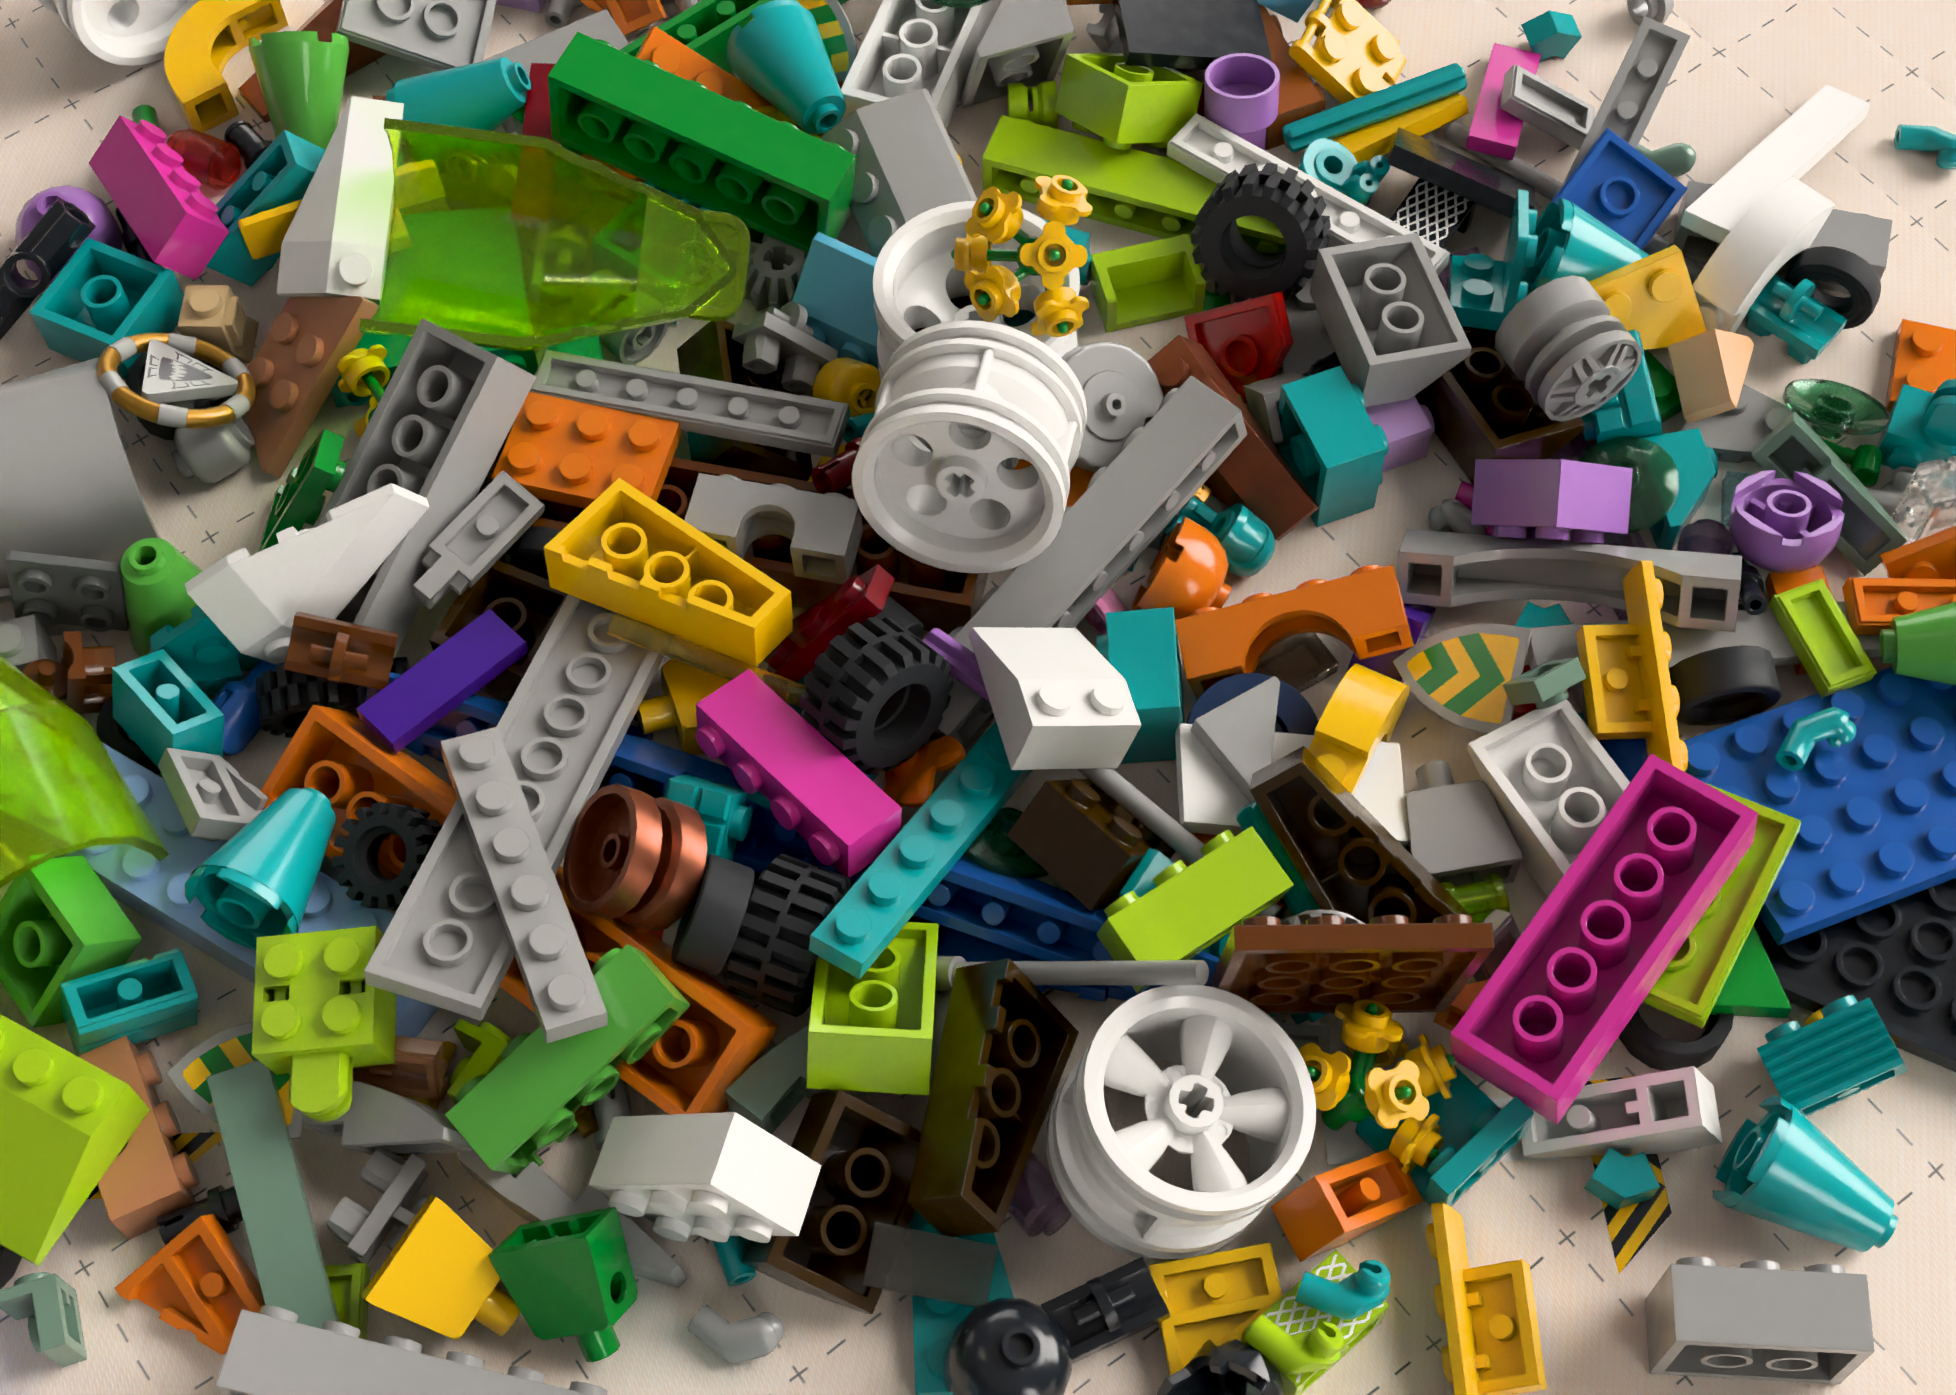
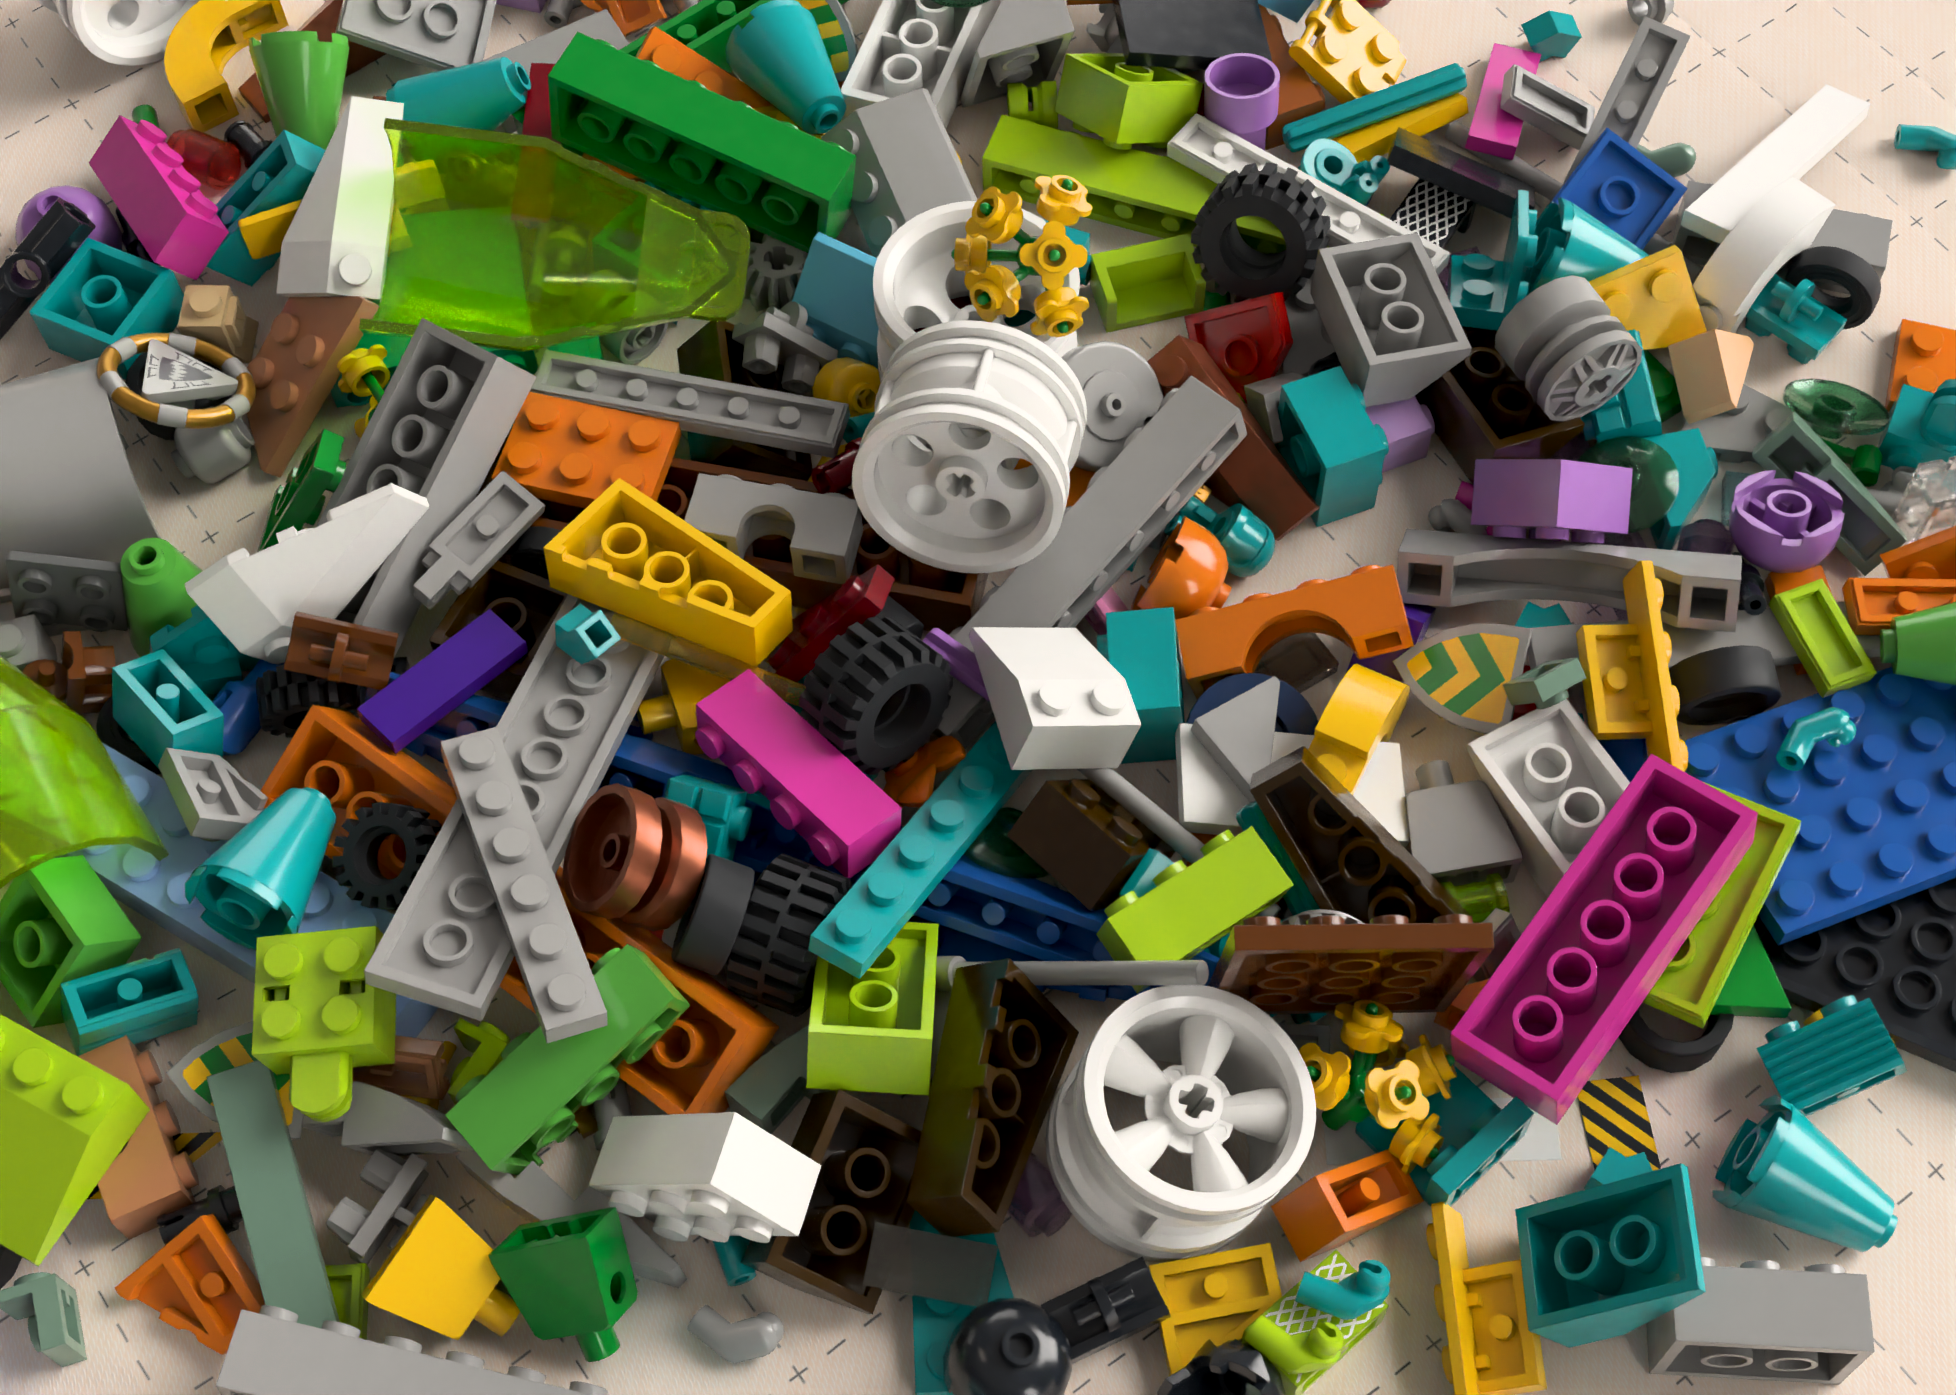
white slope [1522,1066,1723,1159] -> none
none -> teal piece [555,603,622,665]
none -> teal slope [1515,1163,1706,1348]

